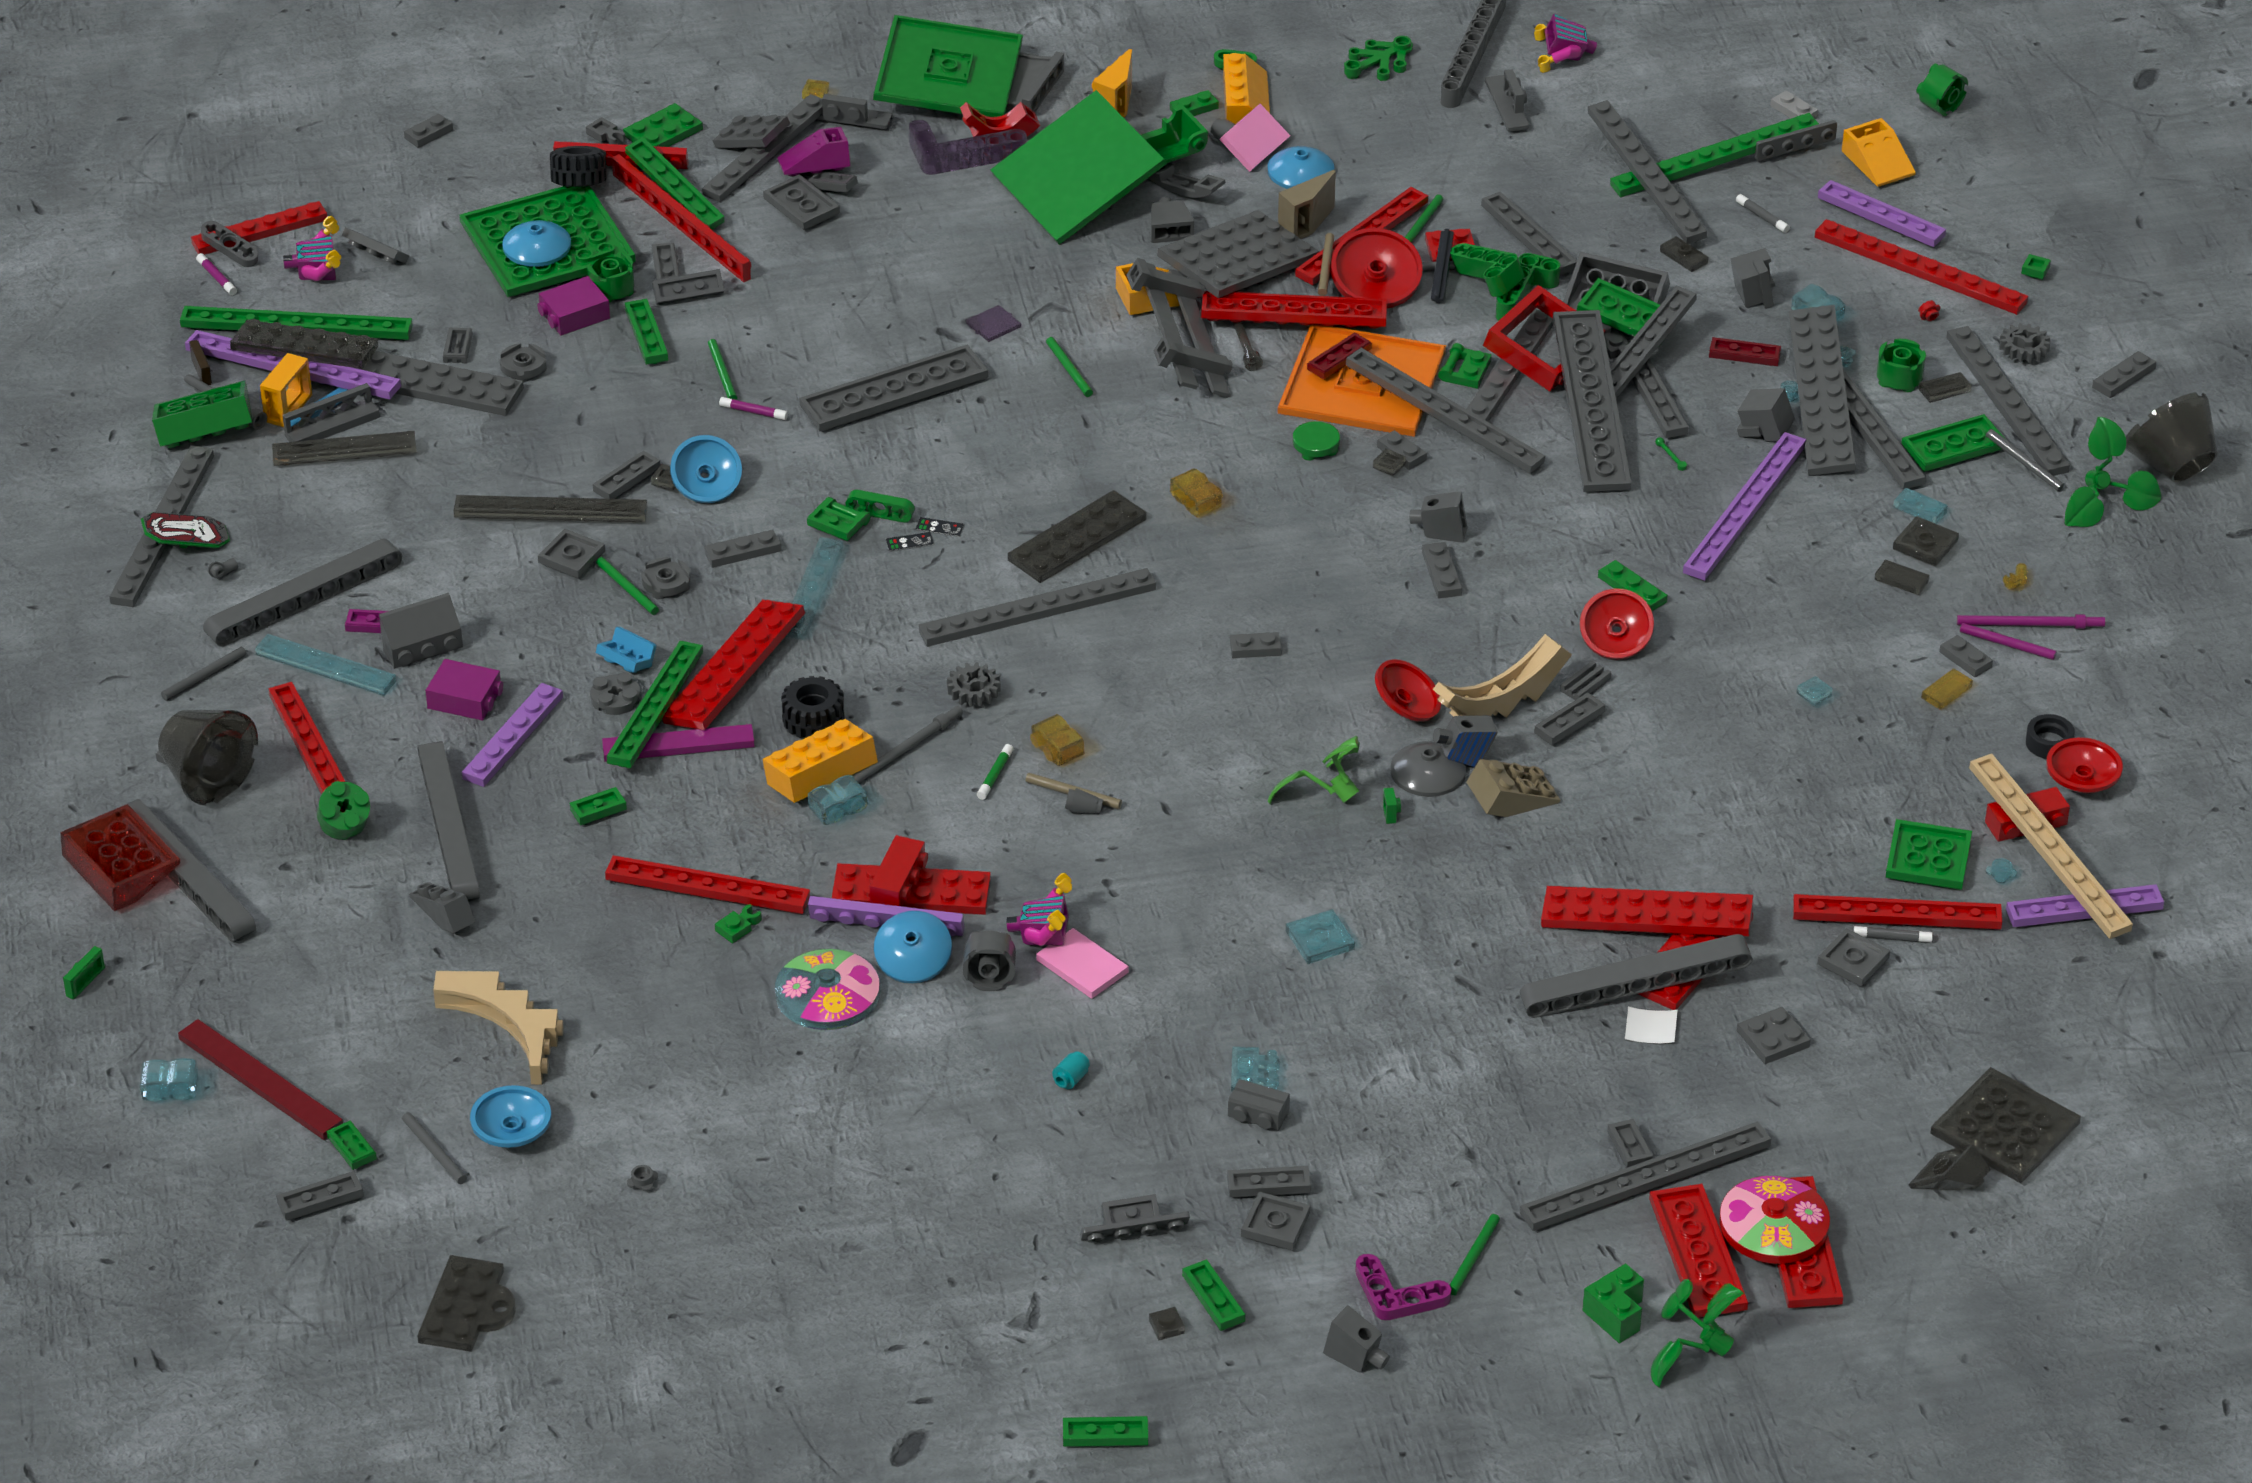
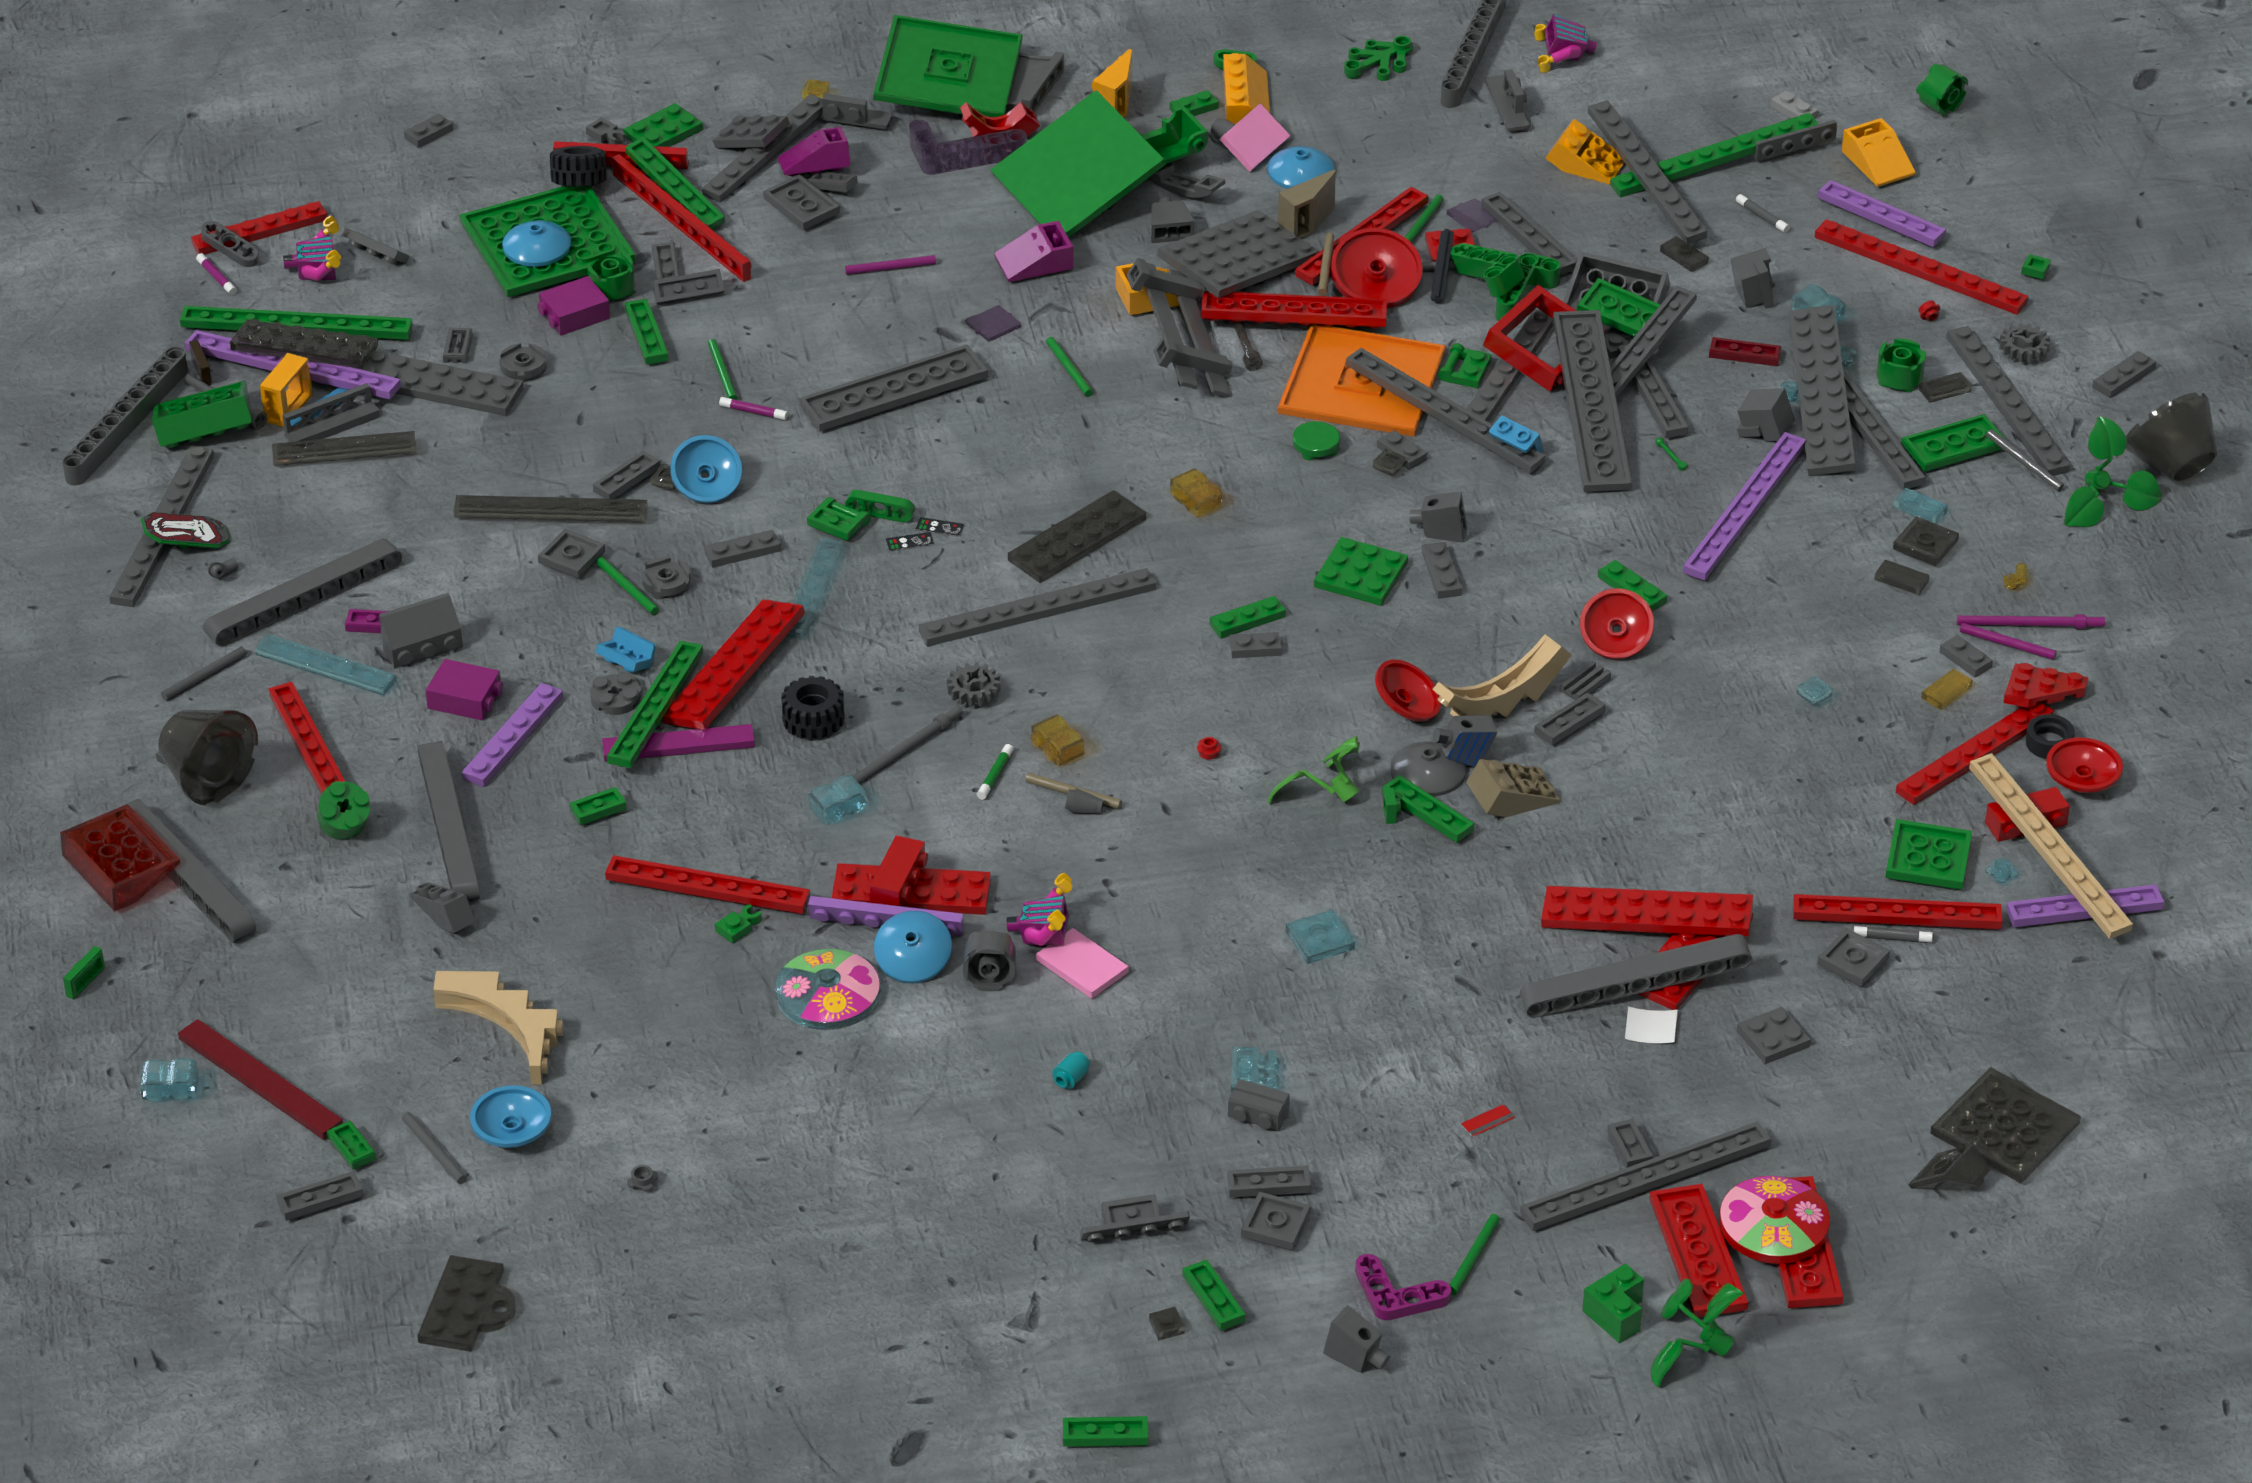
light orange brick [762,719,878,803] -> none
dark red tile [1307,332,1372,380] -> none
none -> dark grey beam [62,346,188,486]
none -> magenta bar [845,255,936,275]
none -> magenta slope [994,221,1073,282]
none -> red plate [1197,737,1221,760]
none -> green plate [1209,596,1286,639]
none -> green plate [1314,537,1408,606]
none -> green plate [1382,775,1474,843]
none -> clear purple piece [1446,198,1497,233]
none -> red sticker [1461,1105,1515,1136]
none -> dark azure bracket [1489,415,1543,453]
none -> light orange slope [1545,119,1625,184]
none -> red plate [1896,701,2054,805]
none -> red plate [2003,663,2089,708]

